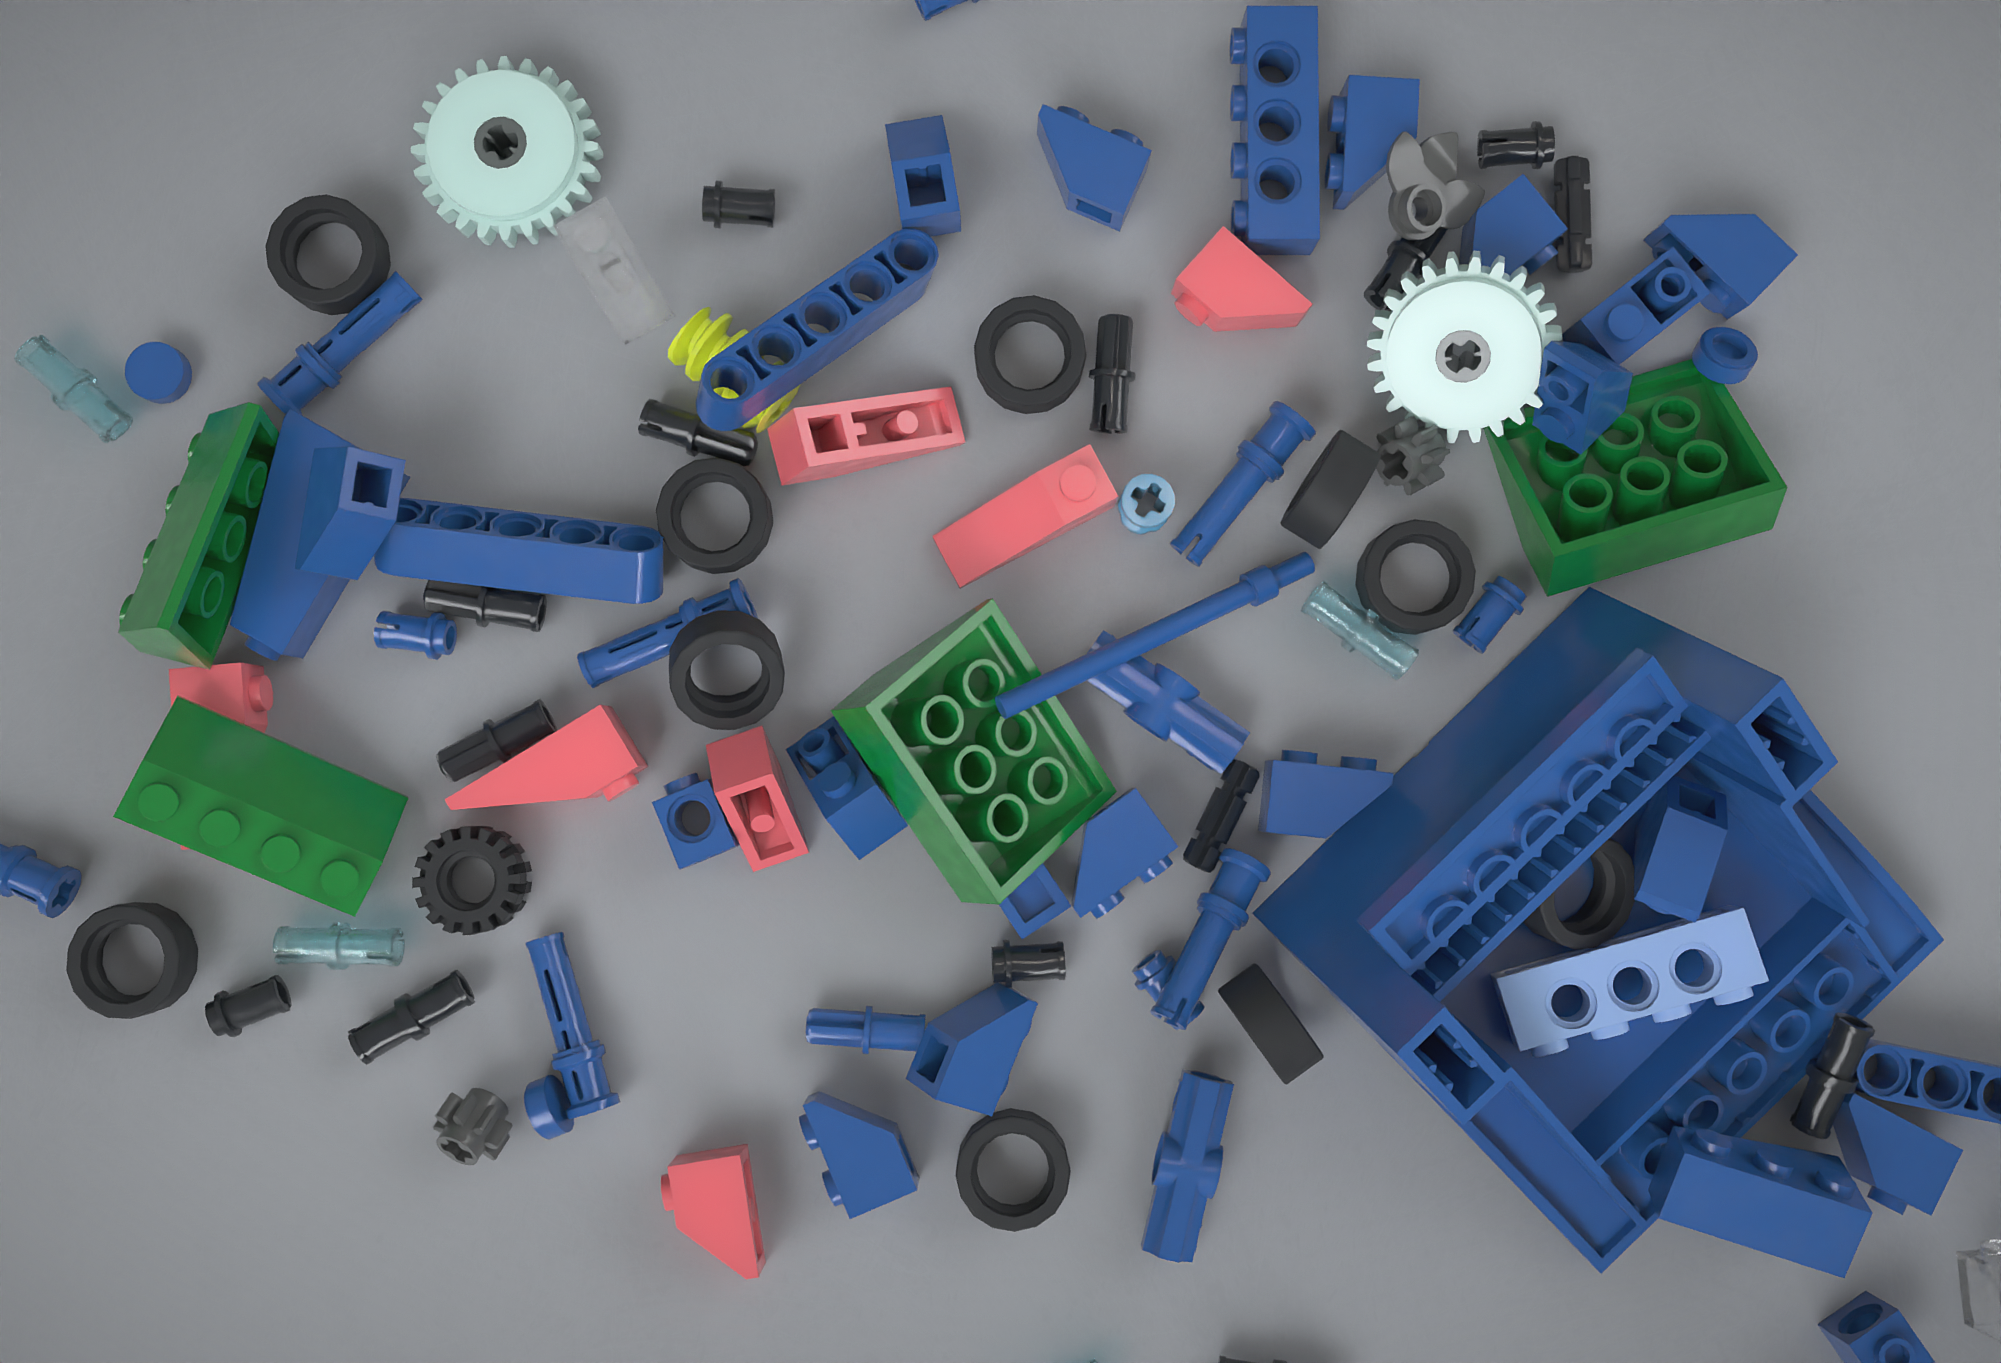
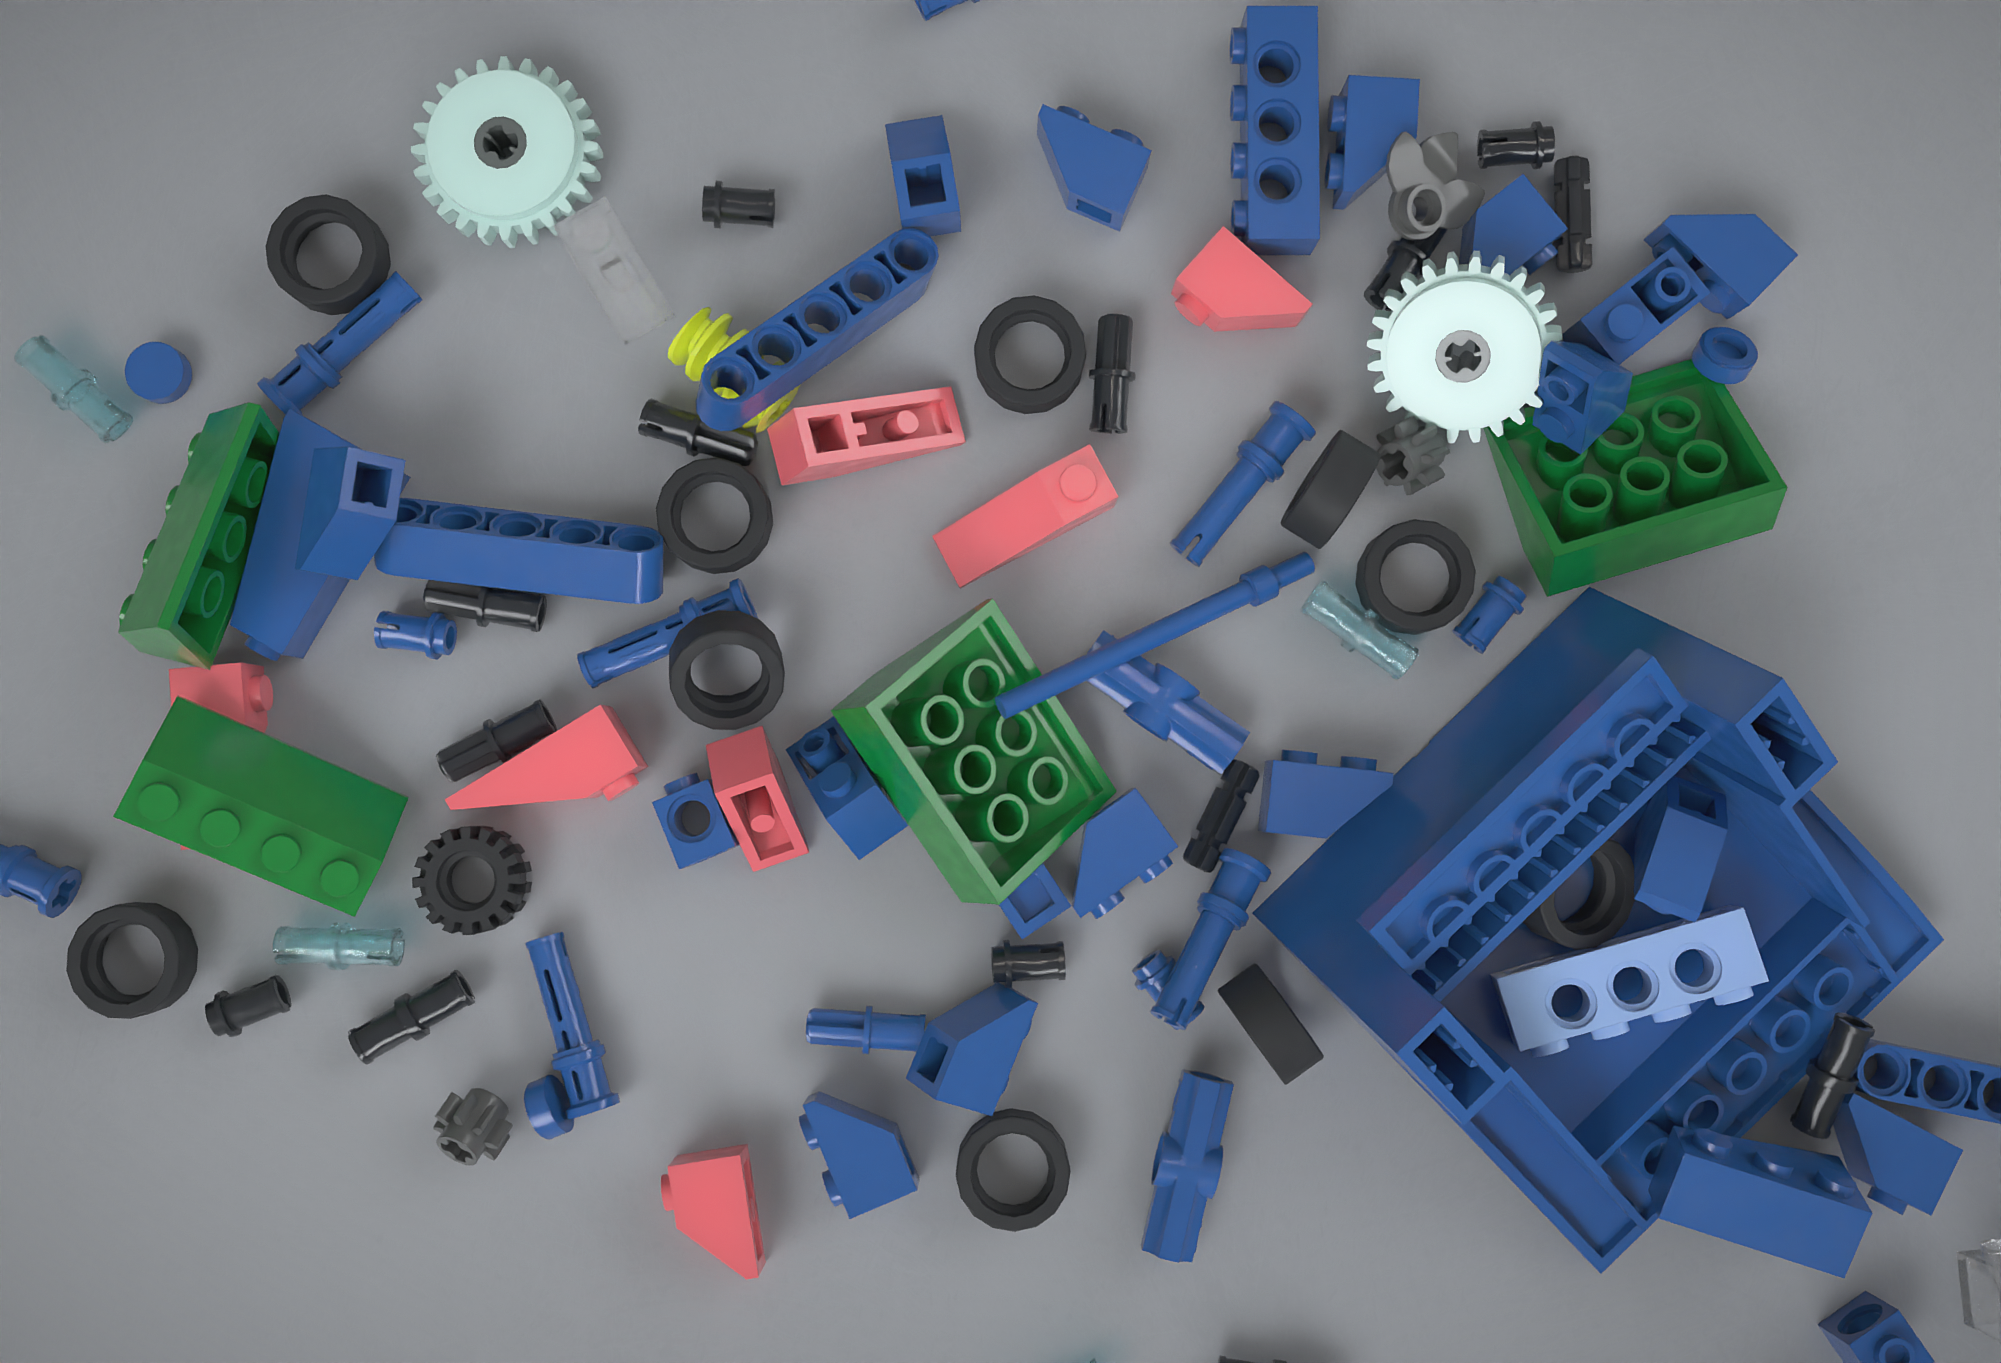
dark azure bush [1118,474,1175,535] -> none

